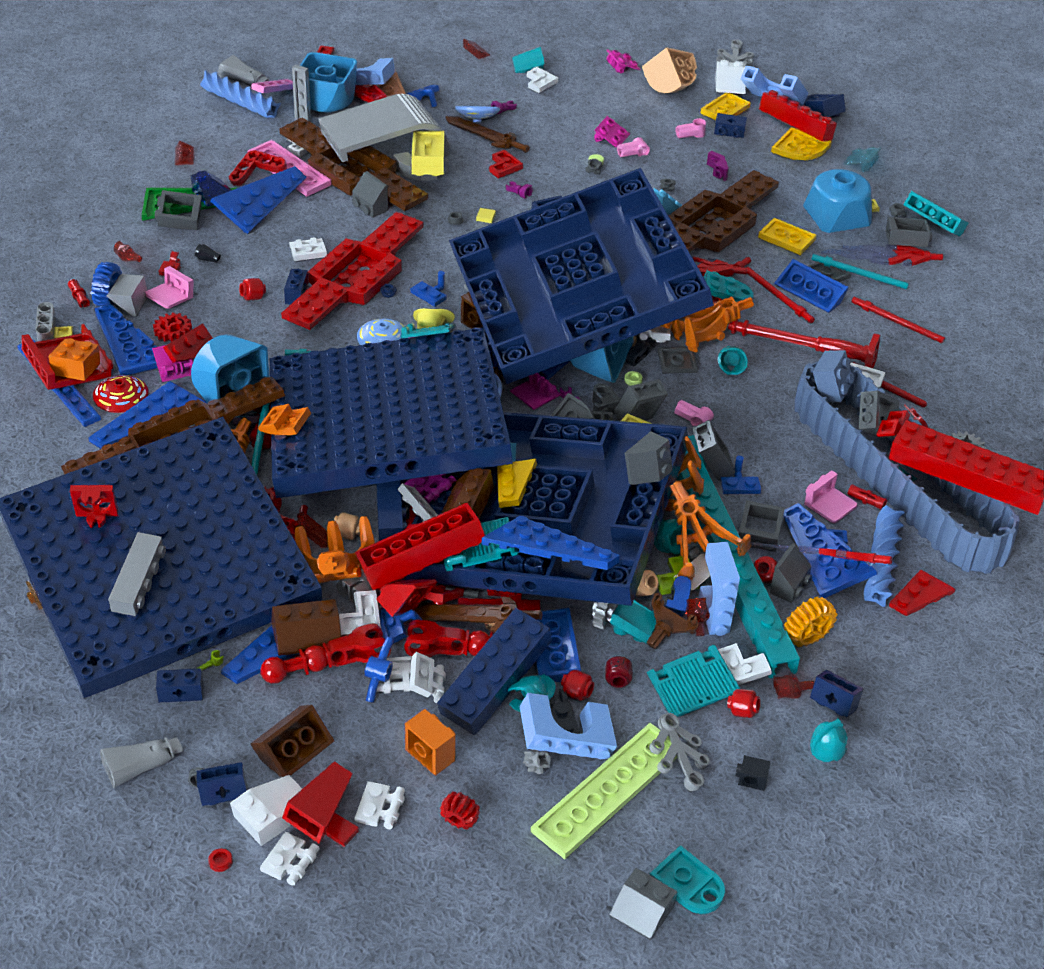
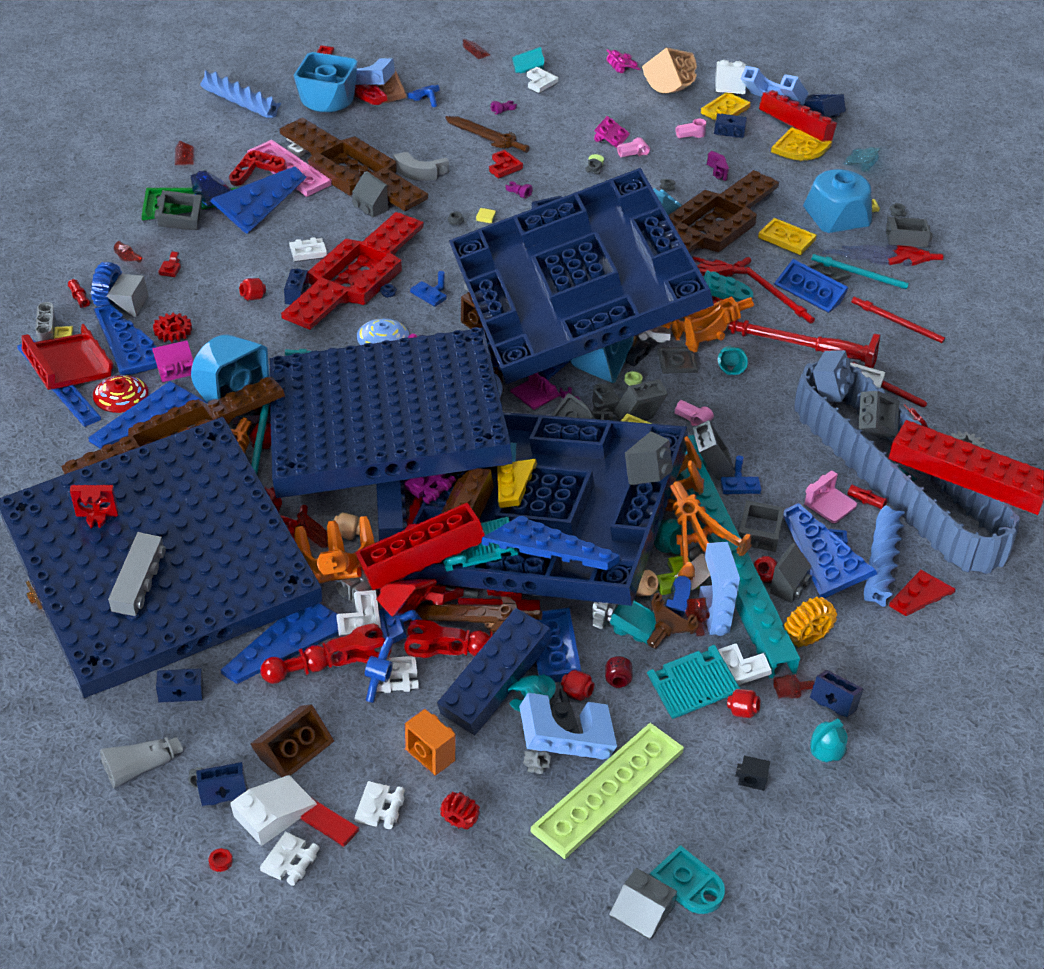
orange brick [49,338,100,381] -> none
bright pink bracket [145,266,194,309] -> none
red wing [163,323,213,363] -> none
black cone [194,244,221,263] -> none
lime hand [196,650,224,671] -> none
light grey piece [218,55,270,86] -> none
bright pink tile [251,79,293,93] -> none
orange slope [258,404,311,435] -> none
reddish brown slope [271,599,341,656] -> none
red slope [282,761,353,844] -> none
light grey plate [292,65,311,121] -> none
light grey panel [319,94,450,162] -> none
light grey plate [398,483,438,522] -> none
teal window [401,323,456,339] -> none
white plate [409,652,446,703] -> none
light yellow piece [412,131,444,176] -> none
light yellow piece [413,308,455,329] -> none
light blue dish [455,106,500,122] -> none
light grey plant [649,713,710,791] -> none
light grey plant [716,39,754,66] -> none
piece [751,542,892,564] -> none
red slope [876,410,910,437] -> none
teal brick [903,191,969,236] -> none

